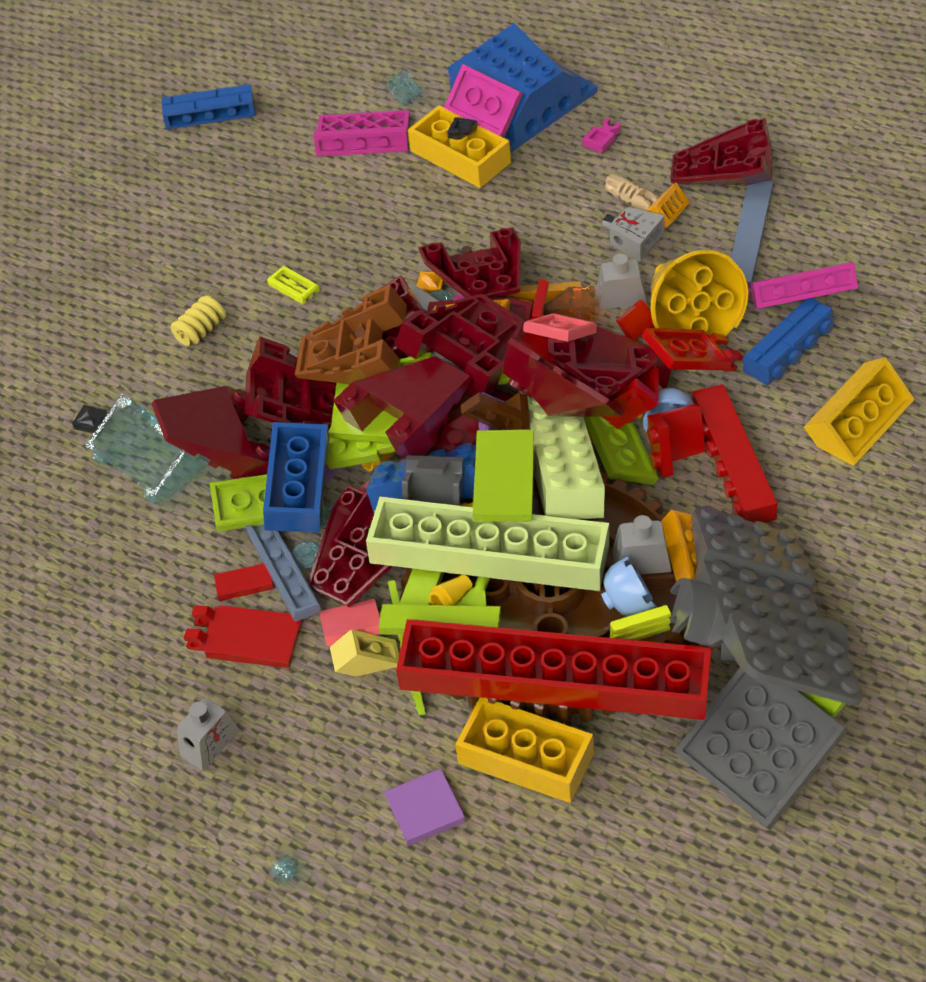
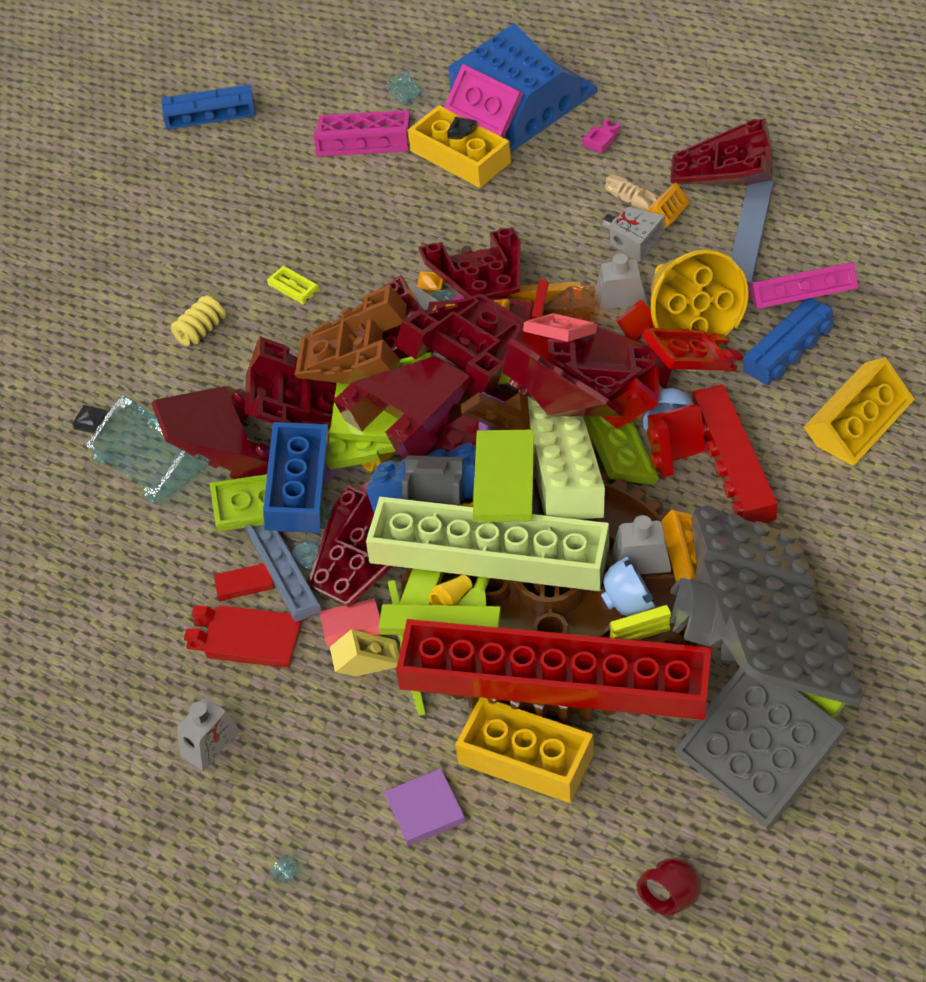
none -> dark red helmet [636,857,702,916]

